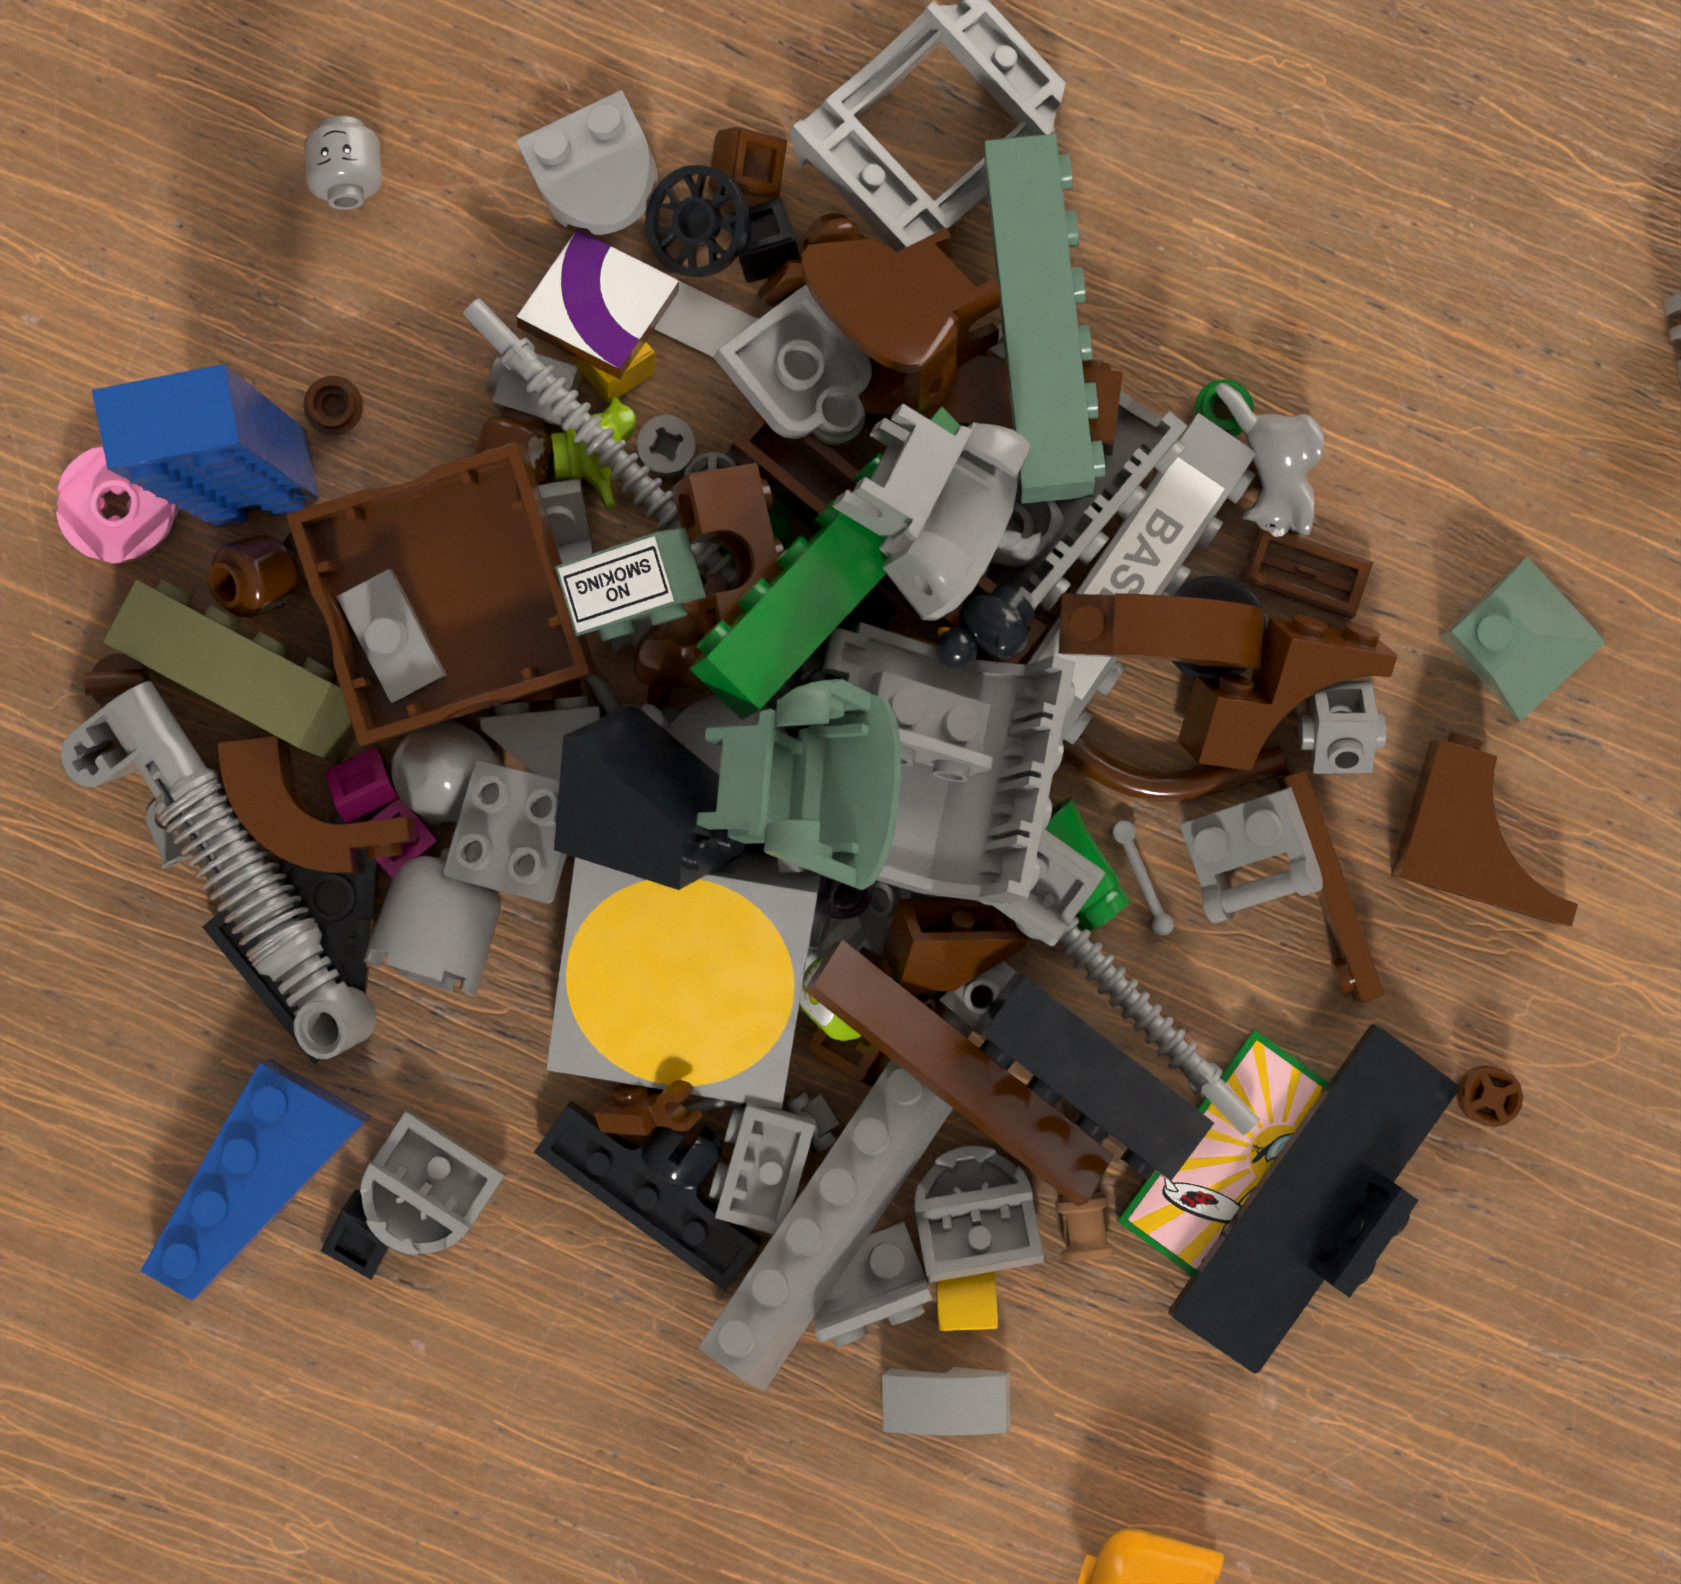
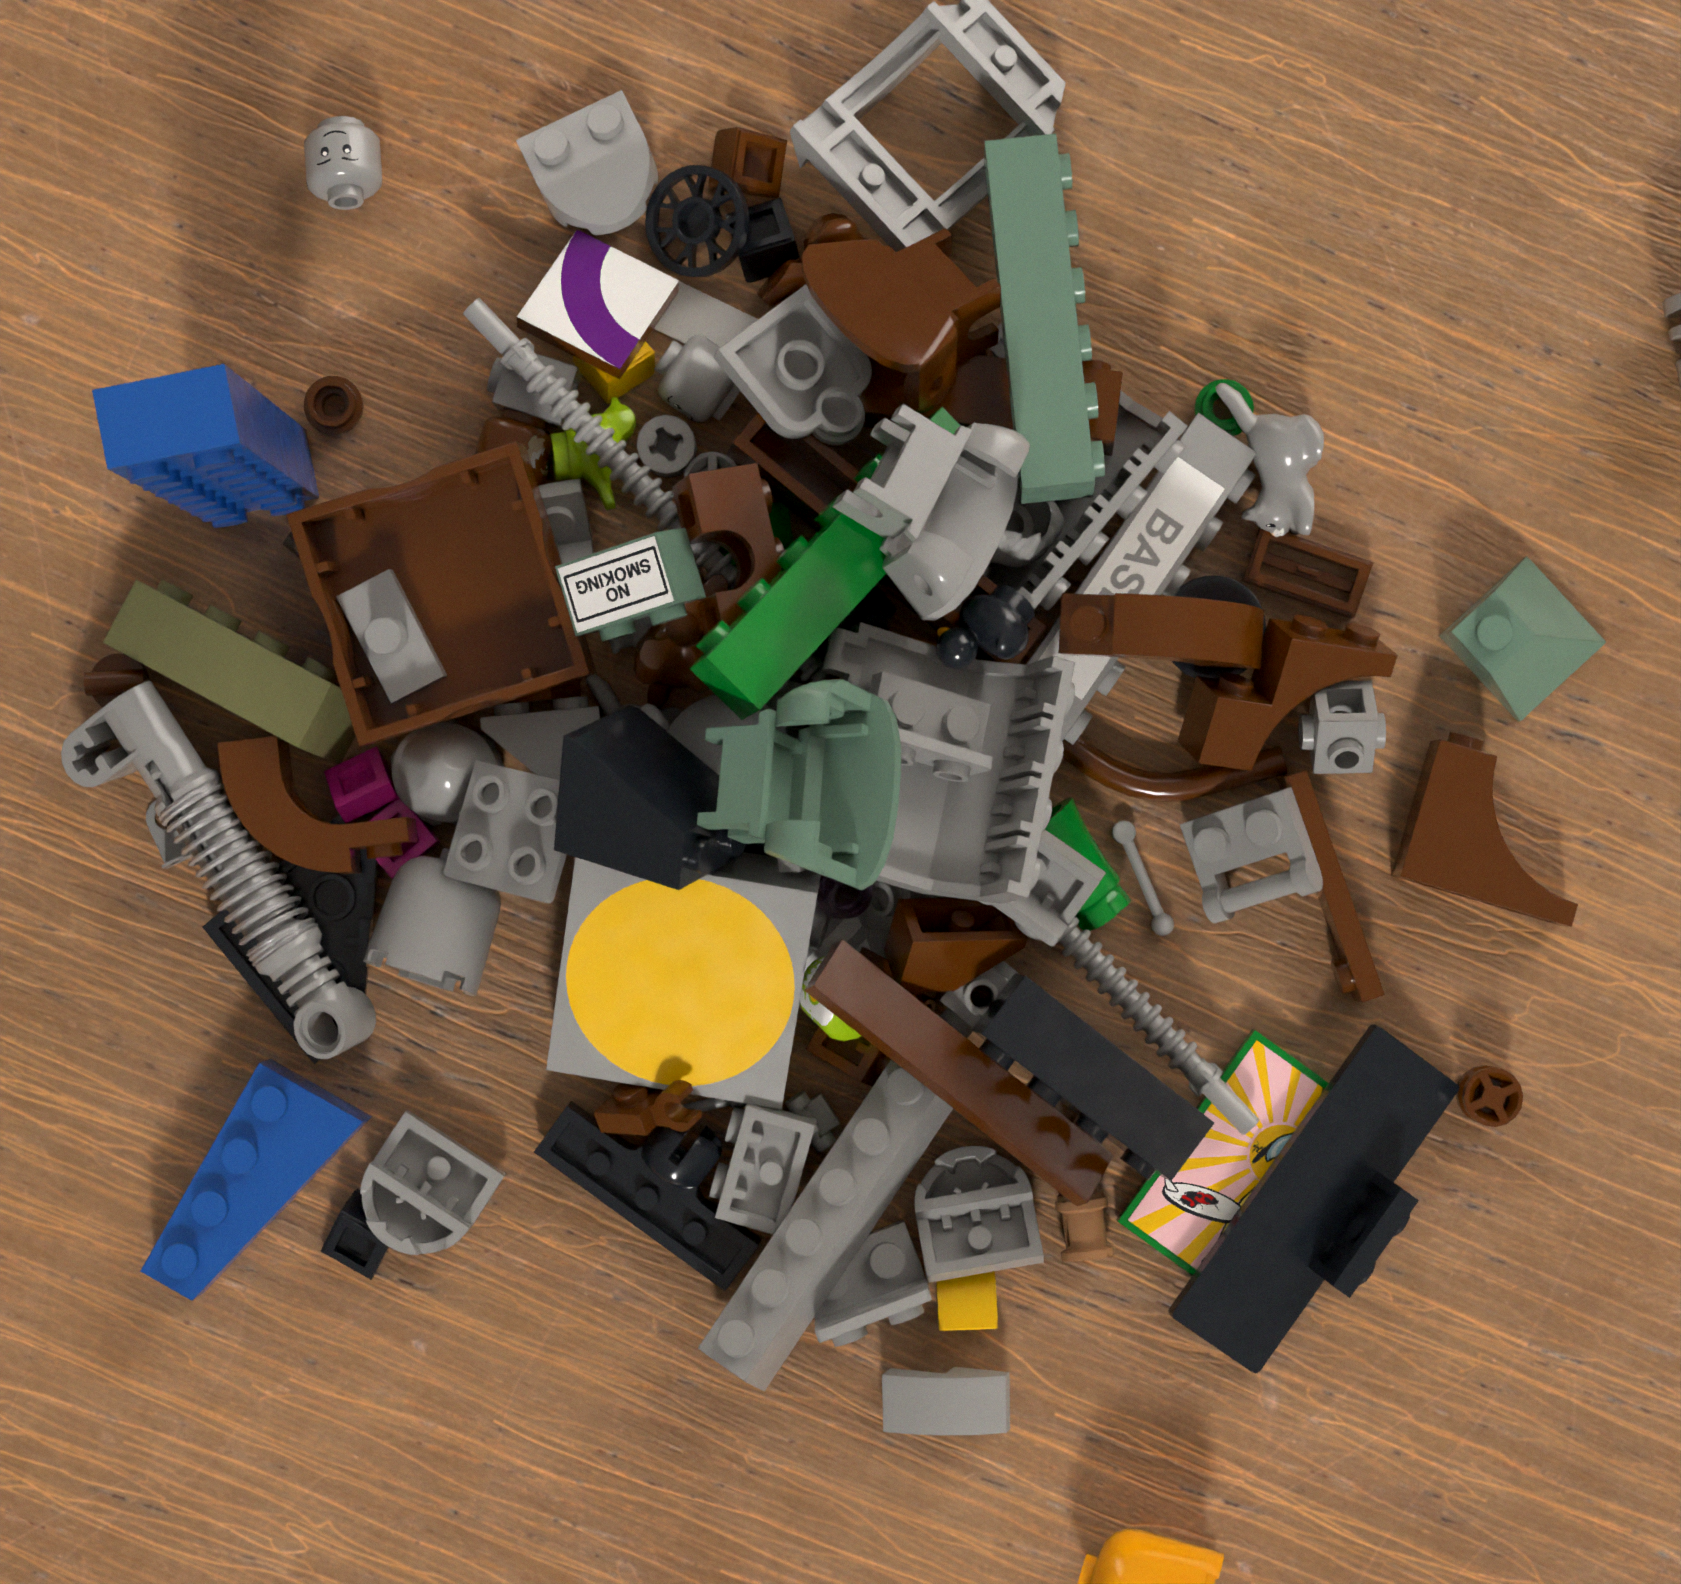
bright pink plate [56,447,179,565] -> none
reddish brown head [208,535,298,618] -> none
none -> light grey head [654,335,740,423]

